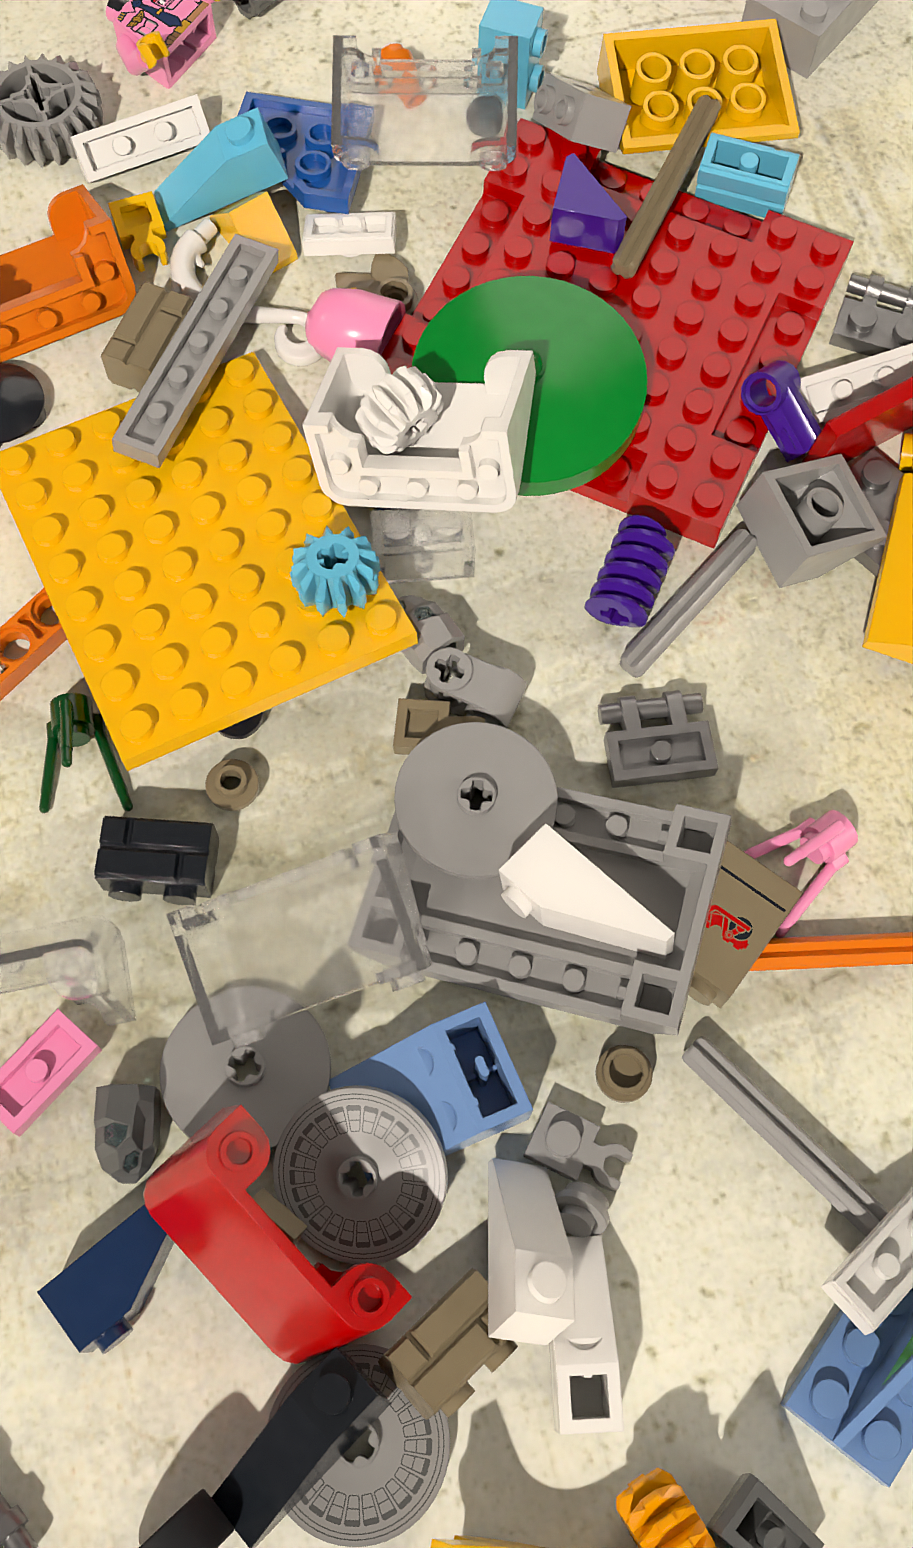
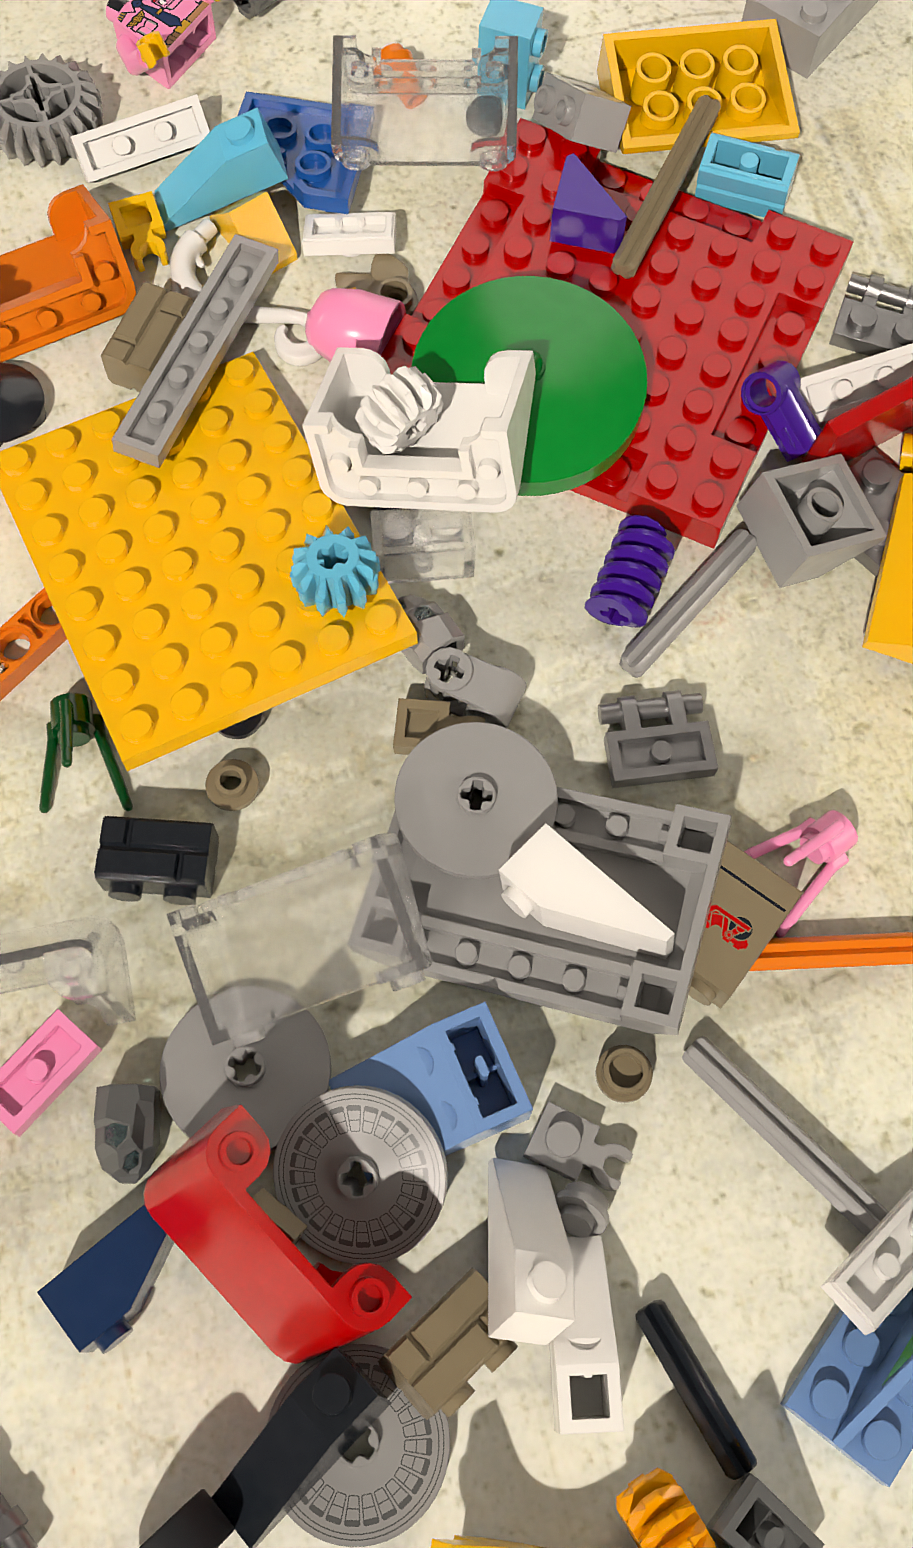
none -> black axle [635,1299,757,1480]

